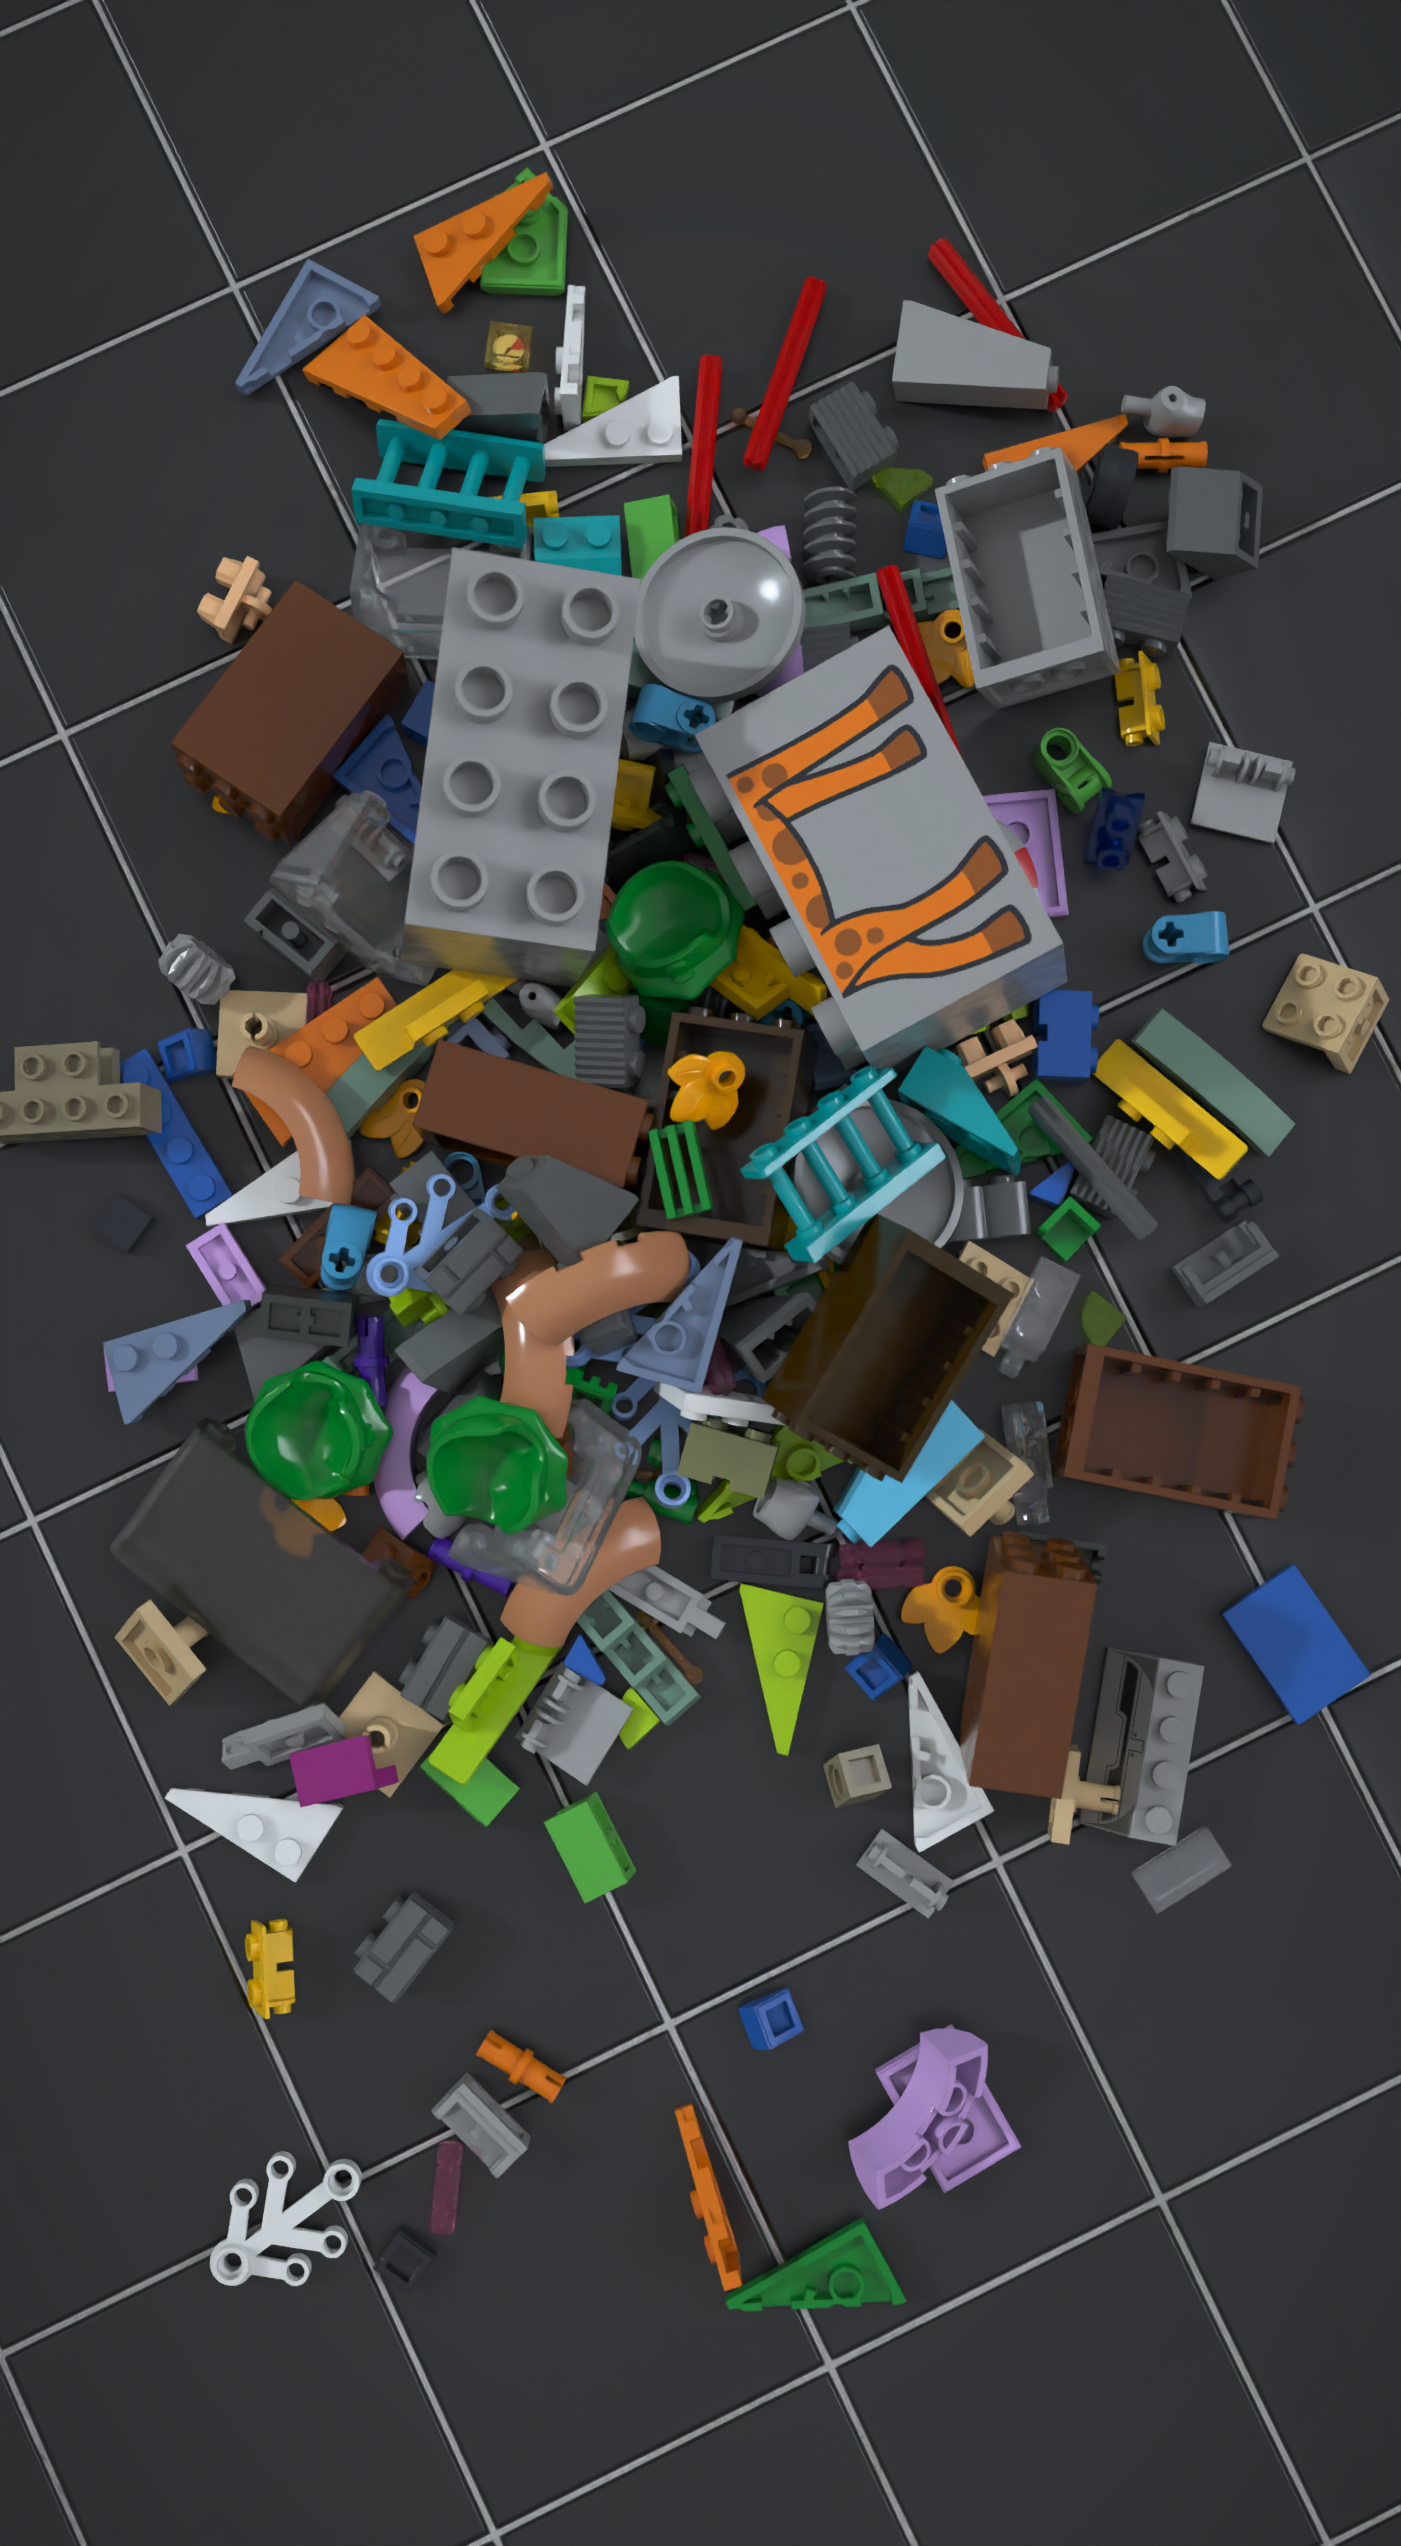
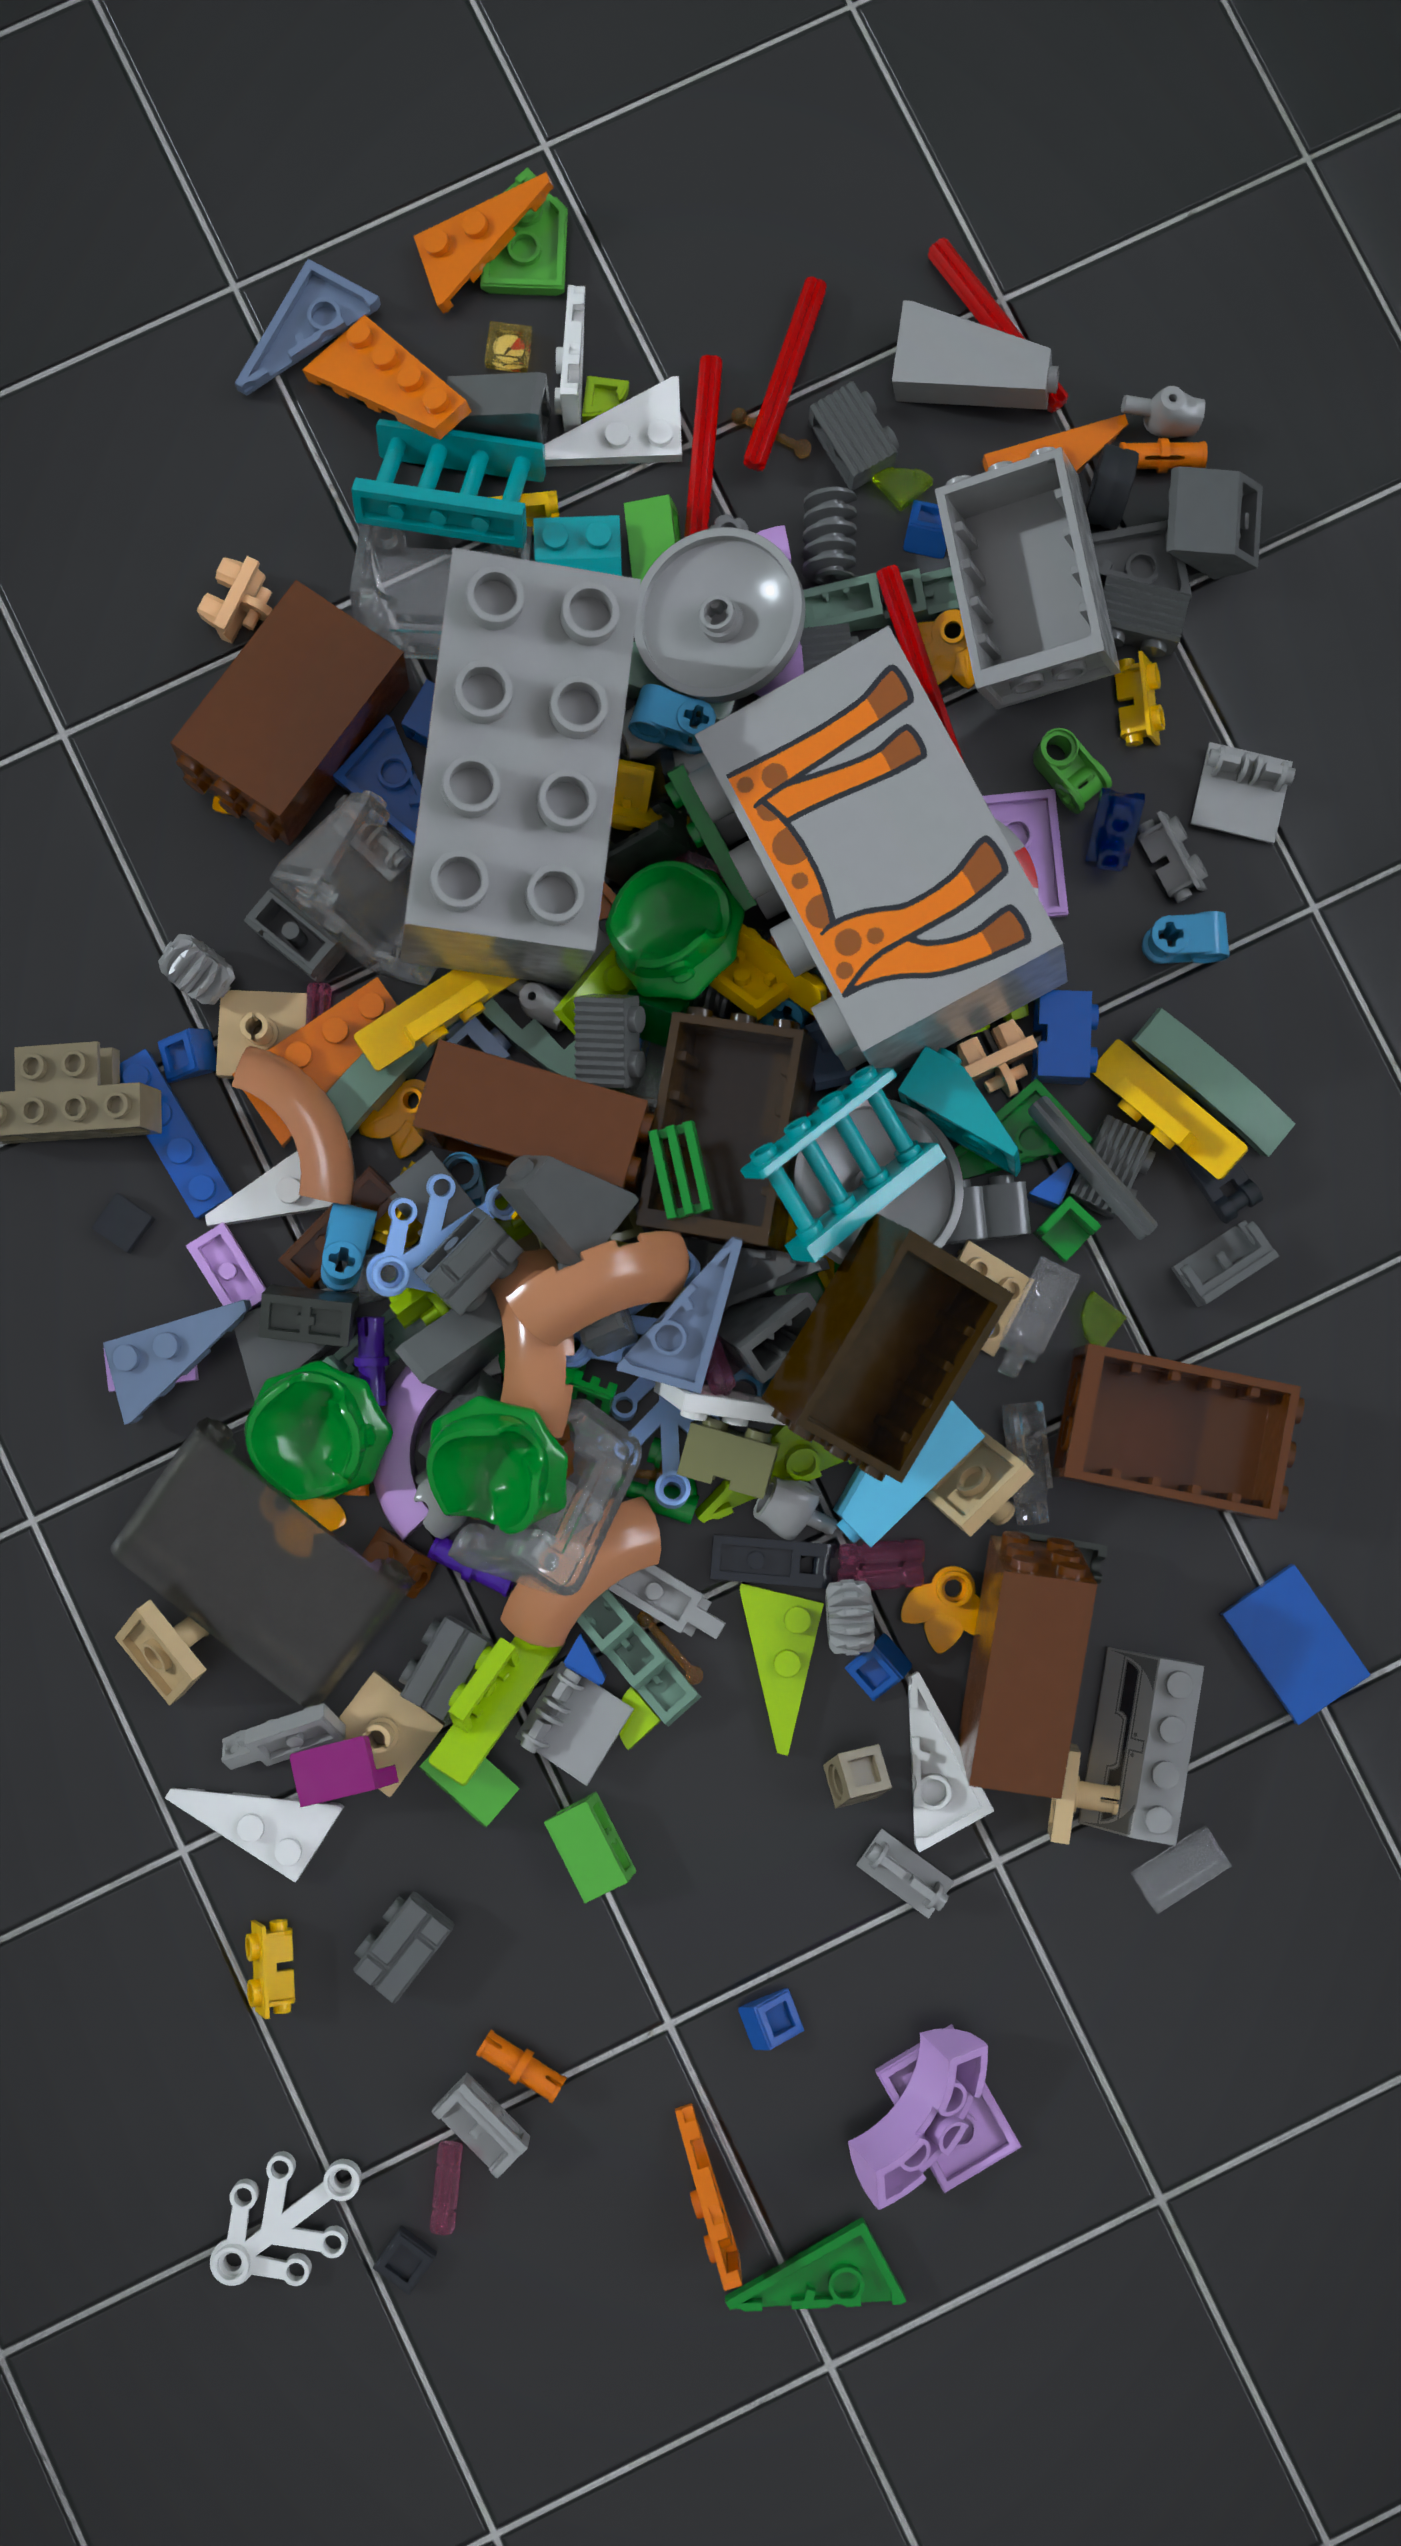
light orange plate [667,1051,745,1130] -> none
tan bracket [1262,954,1390,1074] -> none

